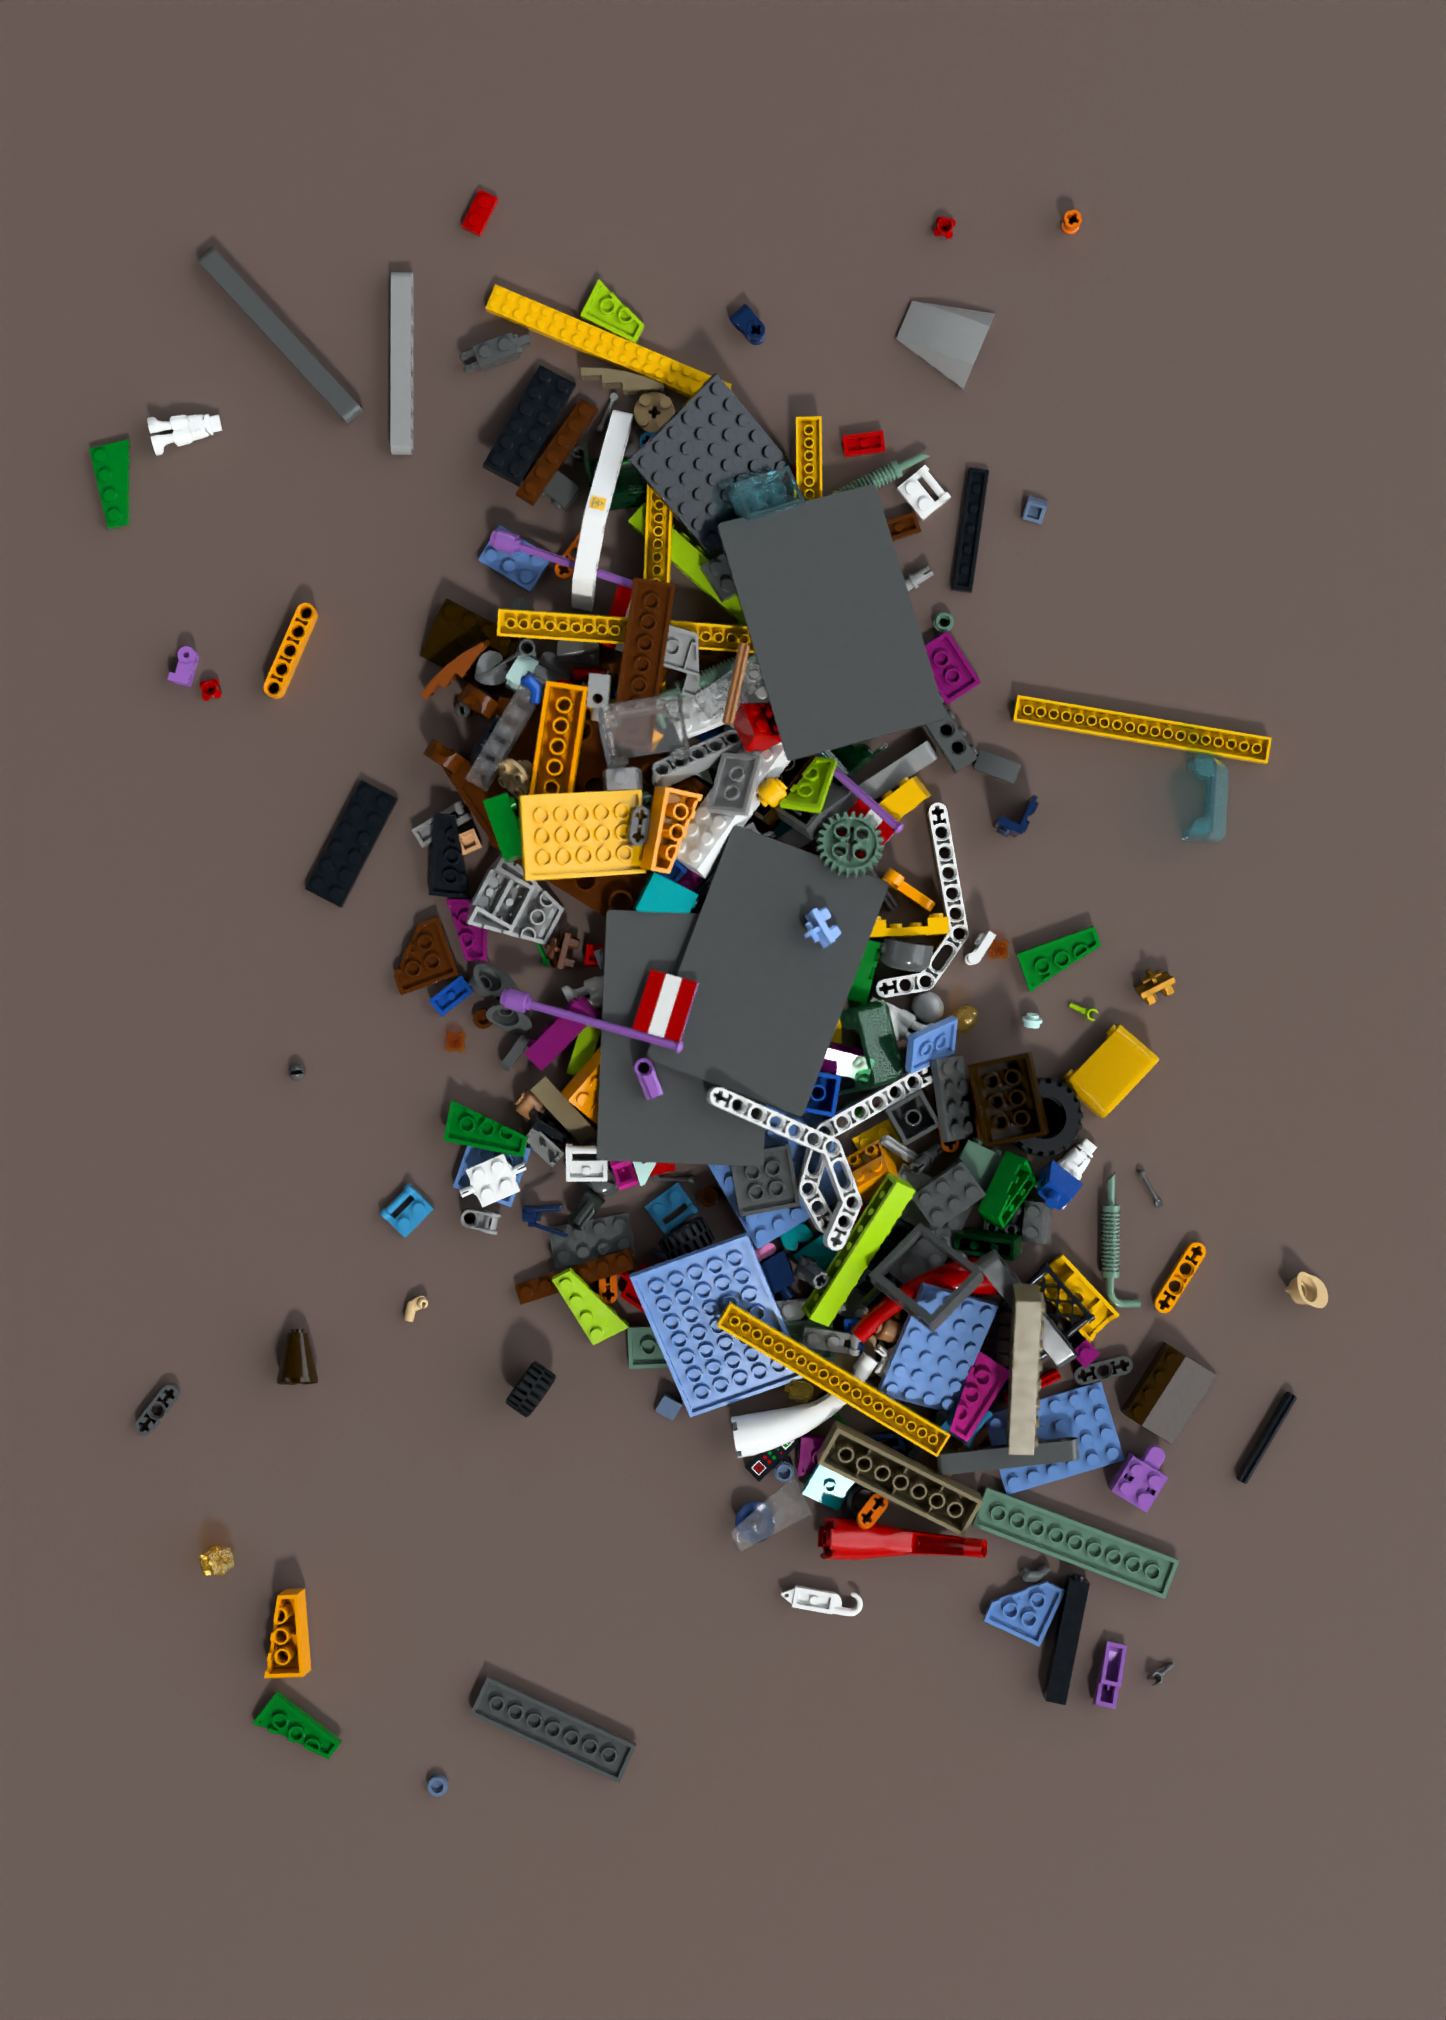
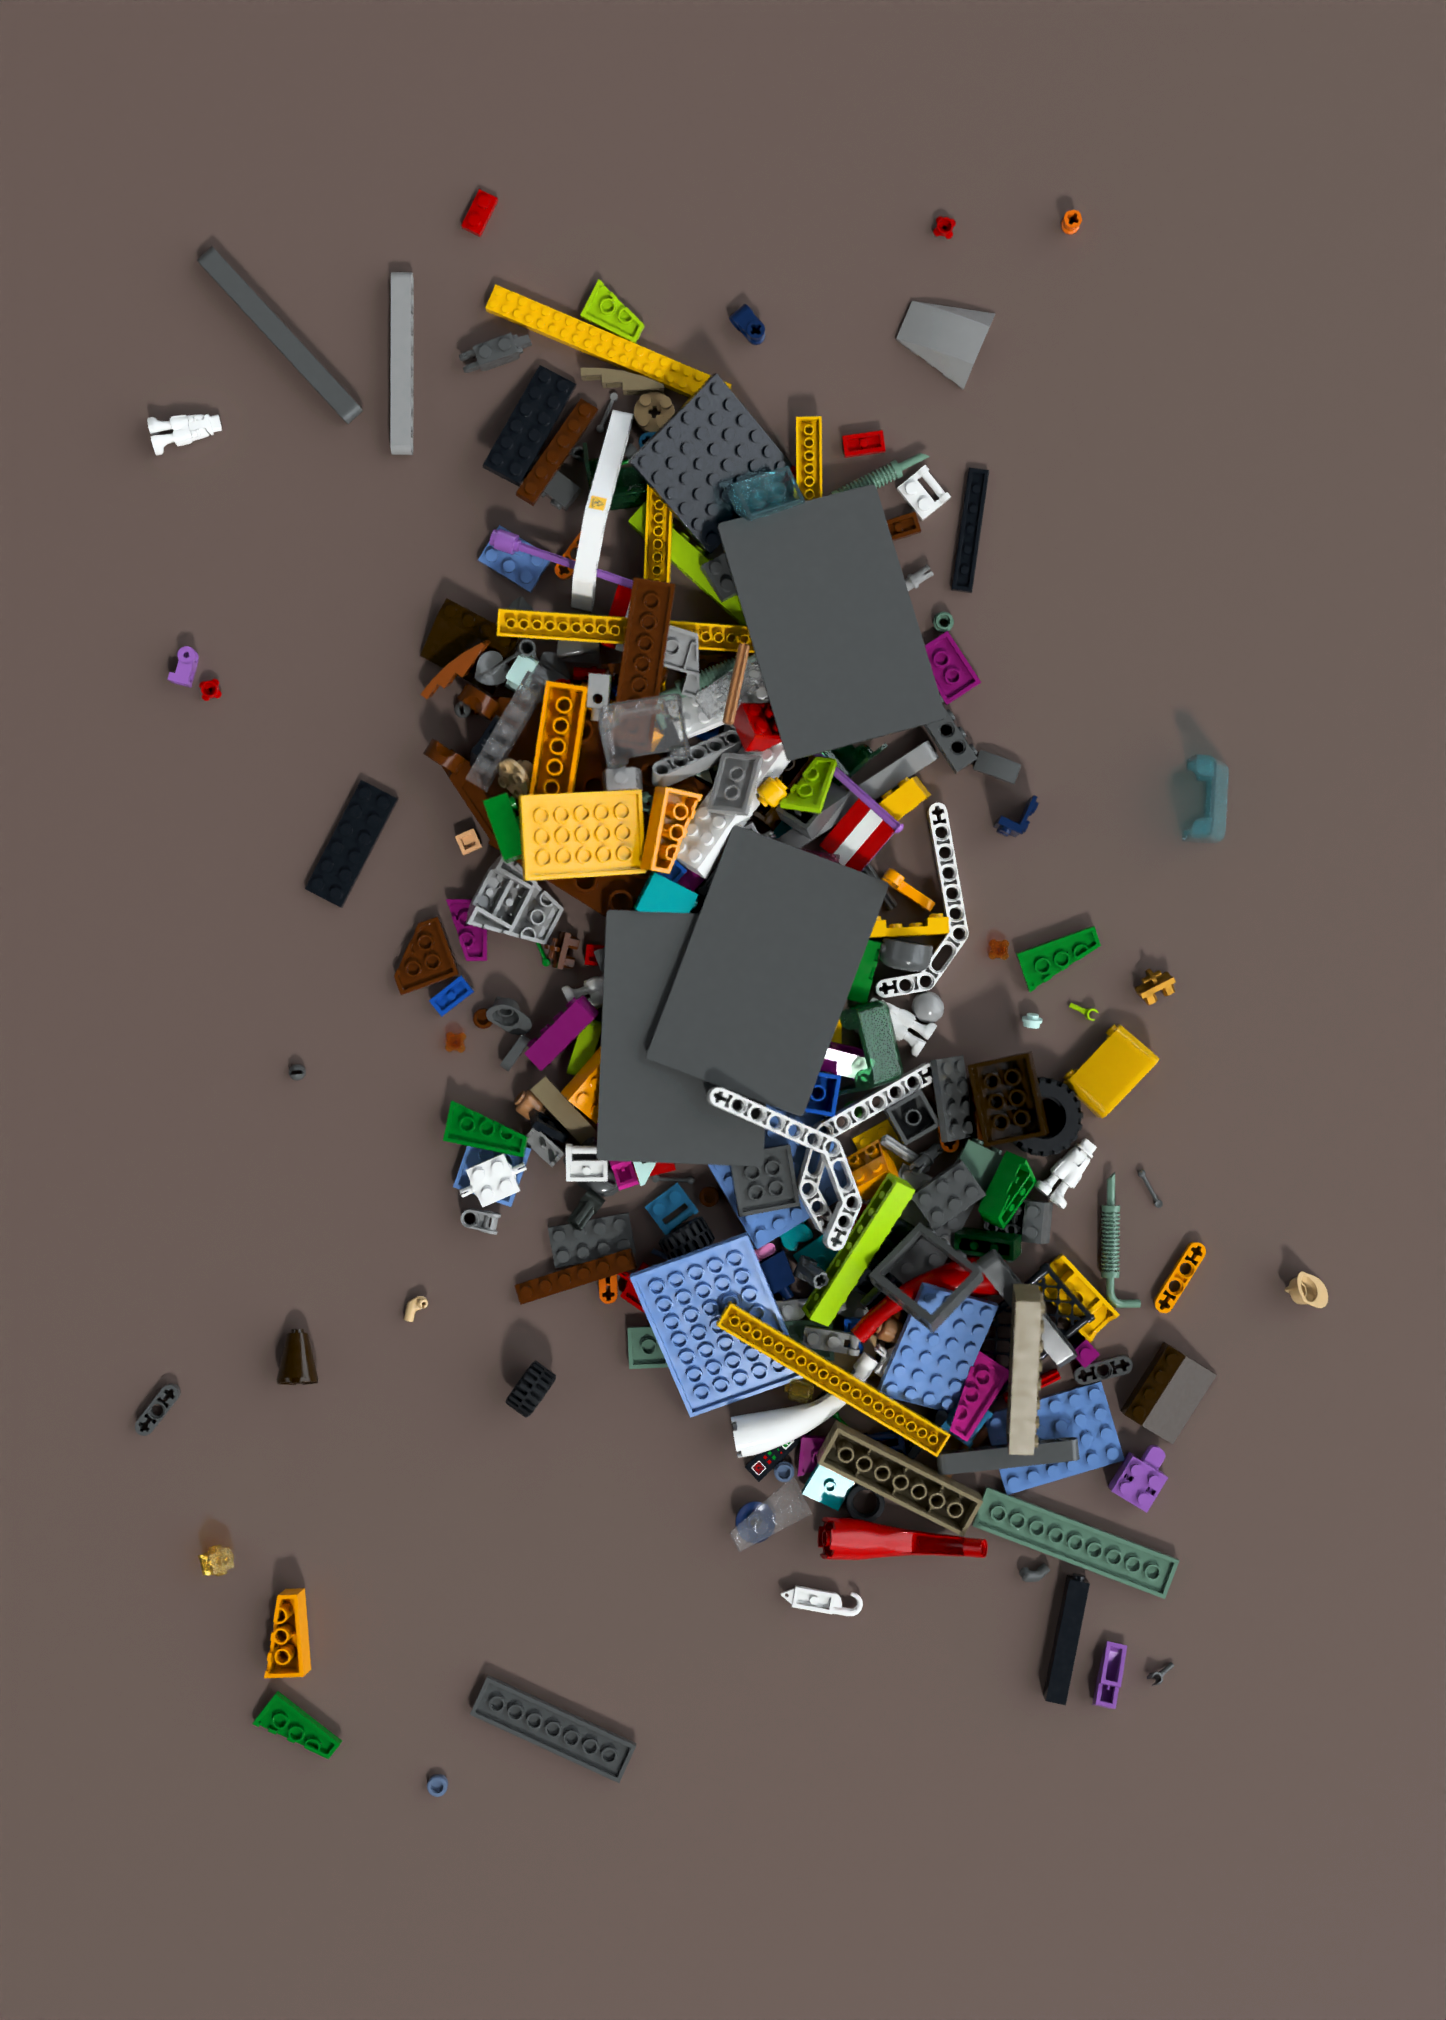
green wing [89,439,131,530] -> none
light orange beam [263,603,318,699] -> none
dark azure plate [379,1183,435,1238] -> none
light grey plate [412,801,472,848] -> none
black wing [429,813,470,899] -> none
dark grey piece [468,963,515,998] -> none
flag [500,969,699,1053] -> none
blue arm [520,674,542,704] -> none
dark blue plant [522,1204,568,1238] -> none
lime wing [552,1268,629,1345] -> none
dark grey beam [626,806,650,846] -> none
medium lavender piece [634,1058,664,1100] -> none
sand blue slope [655,1393,682,1421] -> none
light blue hips [804,908,841,948] -> none
sand green gear [816,811,884,878] -> none
orange beam [856,1493,888,1529] -> none
medium blue plate [905,1016,958,1074] -> none
clear yellow head [948,1003,979,1034] -> none
white plate [964,931,996,965] -> none
medium blue plate [983,1580,1065,1647] -> none
yellow piece [1012,695,1272,765] -> none
sand blue slope [1022,496,1048,524] -> none
blue torso [1037,1160,1083,1210] -> none
black axle [1237,1392,1297,1484] -> none

